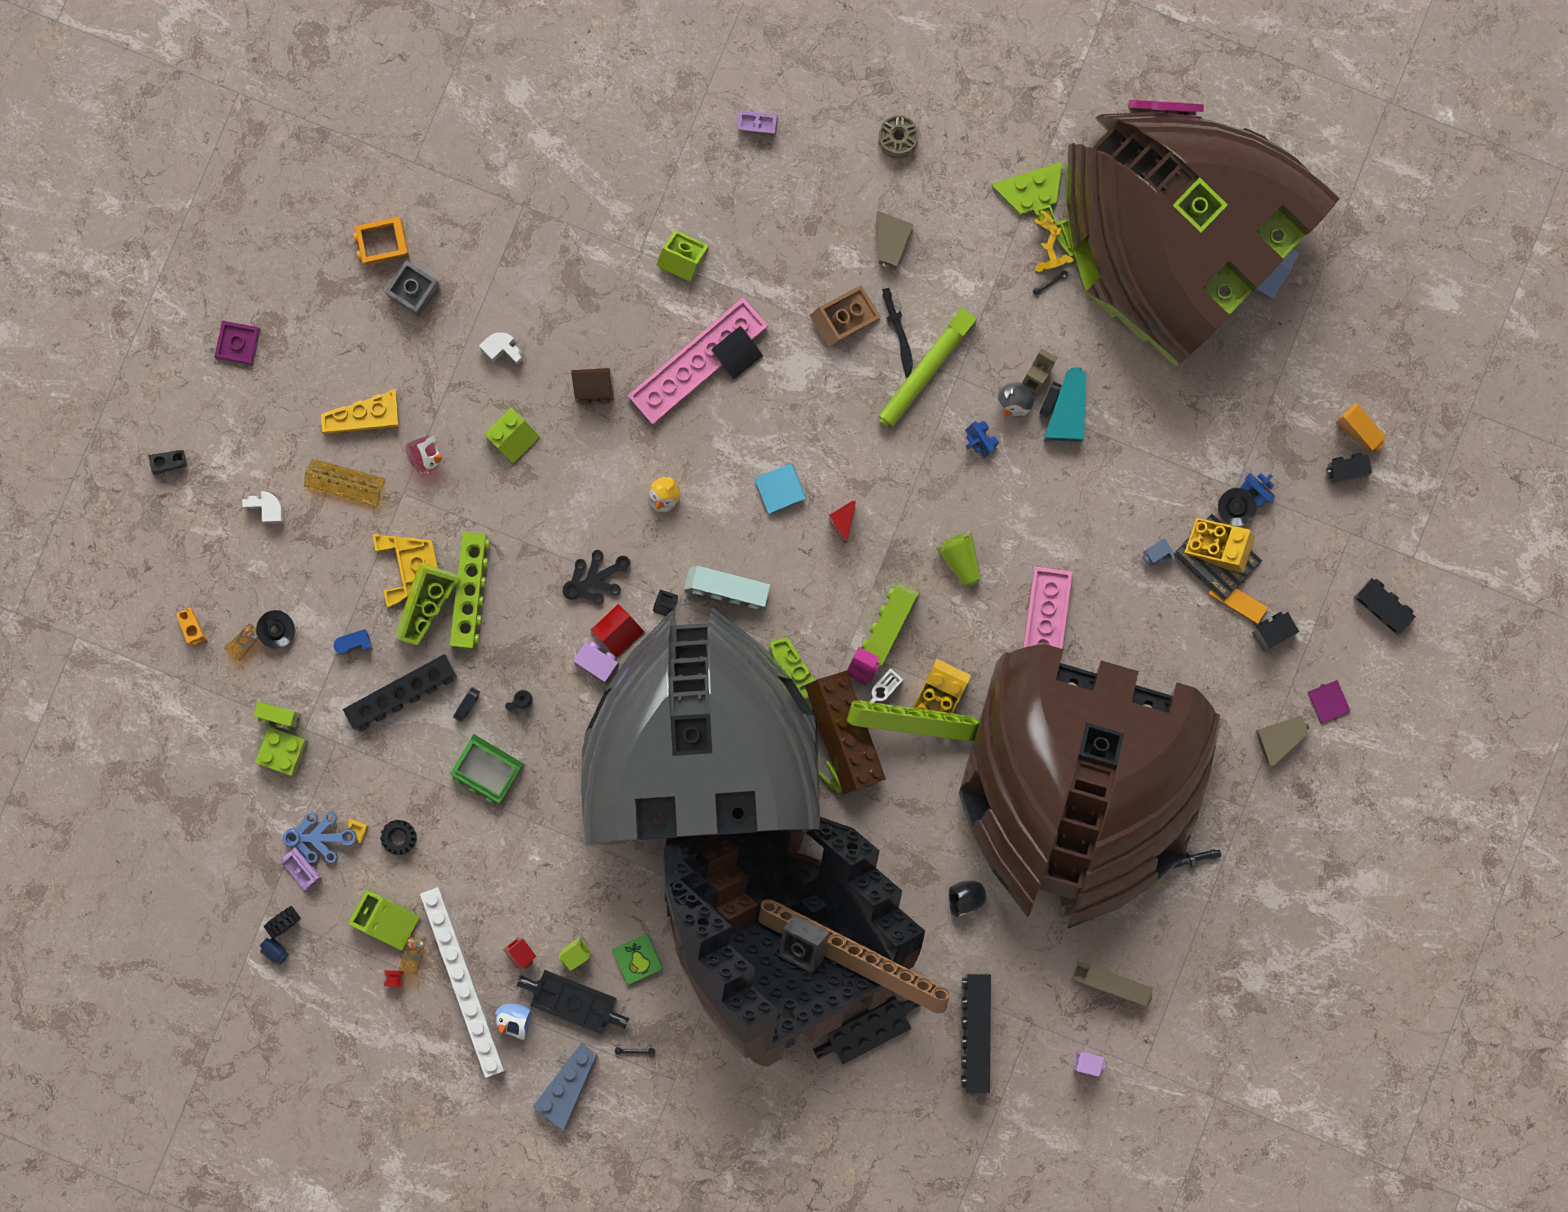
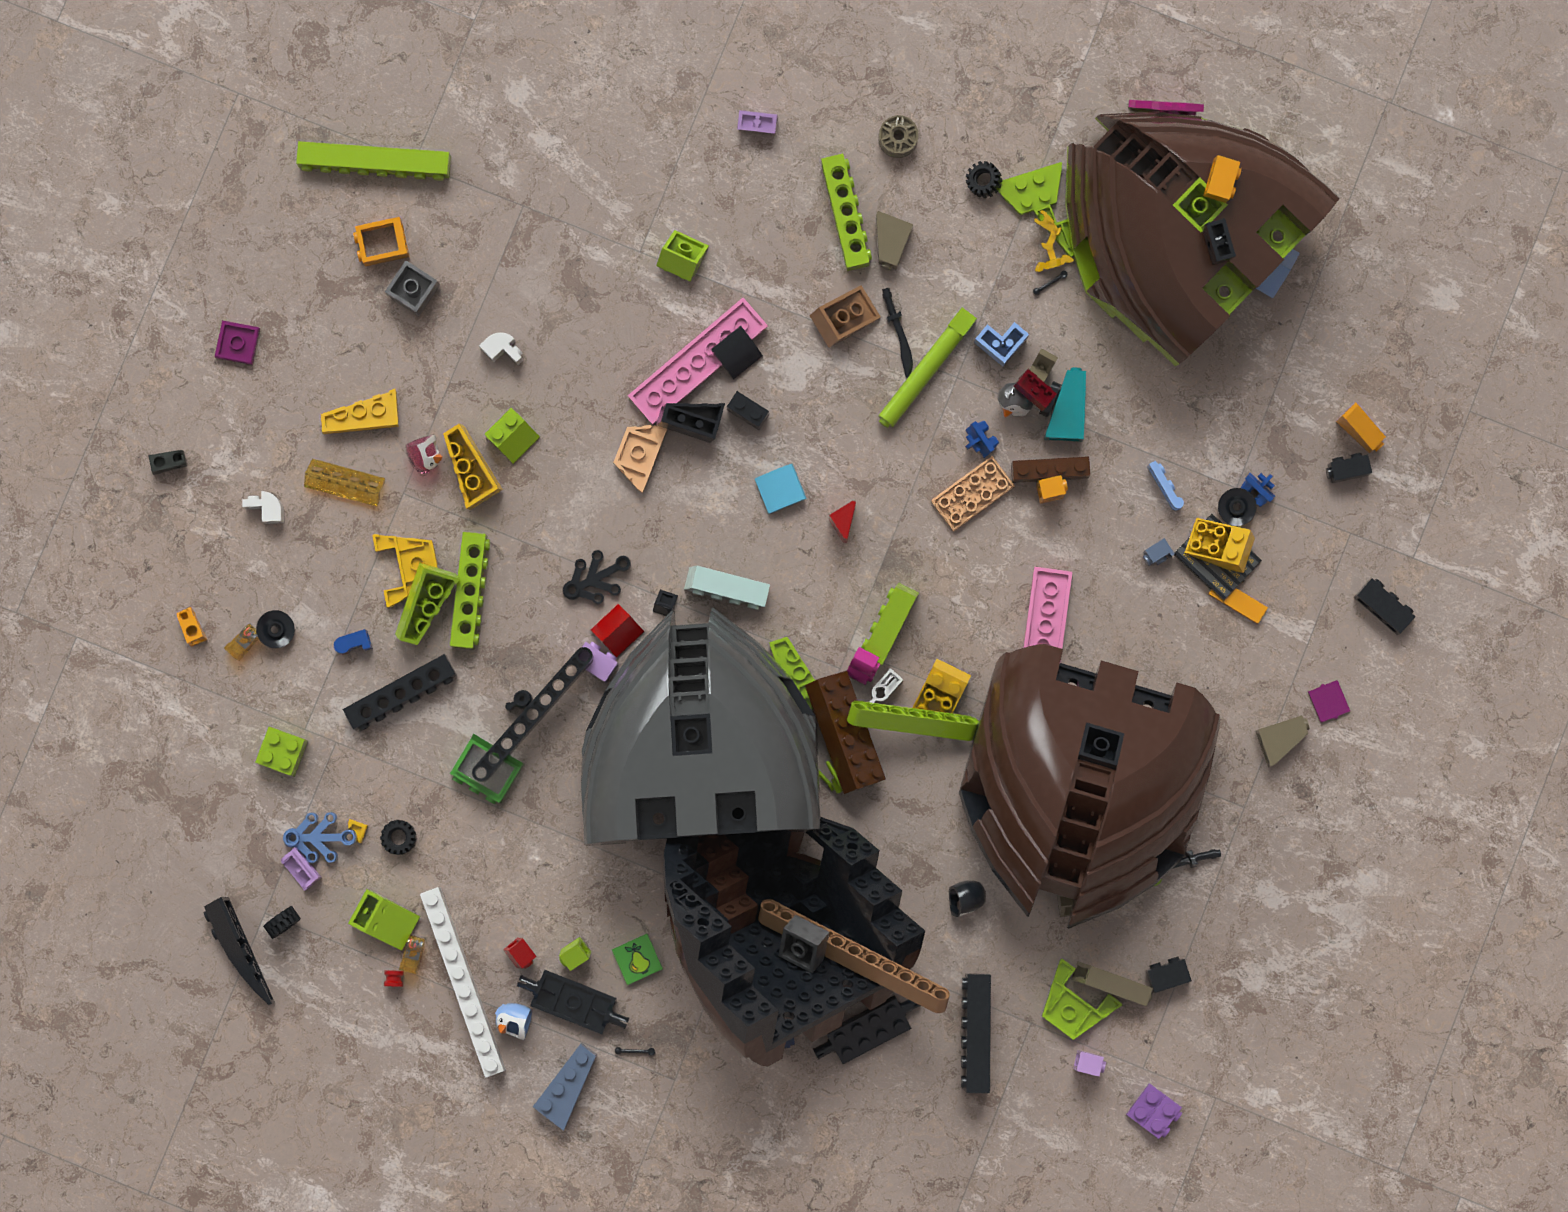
lime piece [253,701,301,731] -> none
dark blue brick [260,938,289,966] -> none
black beam [453,687,481,723] -> none
reddish brown slope [571,368,614,405] -> none
yellow piece [648,477,681,512] -> none
lime cone [936,531,981,587] -> none
black brick [1252,611,1300,652] -> none
none -> black wedge [203,897,275,1005]
none -> lime brick [296,141,451,181]
none -> yellow wedge [443,424,503,510]
none -> black beam [472,647,594,782]
none -> light nougat wing [613,425,668,493]
none -> black wedge [656,403,725,443]
none -> black brick [727,391,769,430]
none -> lime brick [821,153,872,271]
none -> light nougat tile [931,456,1015,532]
none -> black tyre [966,161,1002,198]
none -> light blue brick [974,322,1029,367]
none -> reddish brown brick [1011,456,1090,483]
none -> dark red bracket [1014,369,1057,411]
none -> light orange brick [1036,475,1068,504]
none -> lime wing [1042,958,1123,1040]
none -> medium lavender plate [1126,1083,1182,1139]
none -> black brick [1146,956,1192,993]
none -> light blue plate [1147,461,1184,511]
none -> black brick [1201,218,1236,265]
none -> light orange brick [1203,155,1241,203]

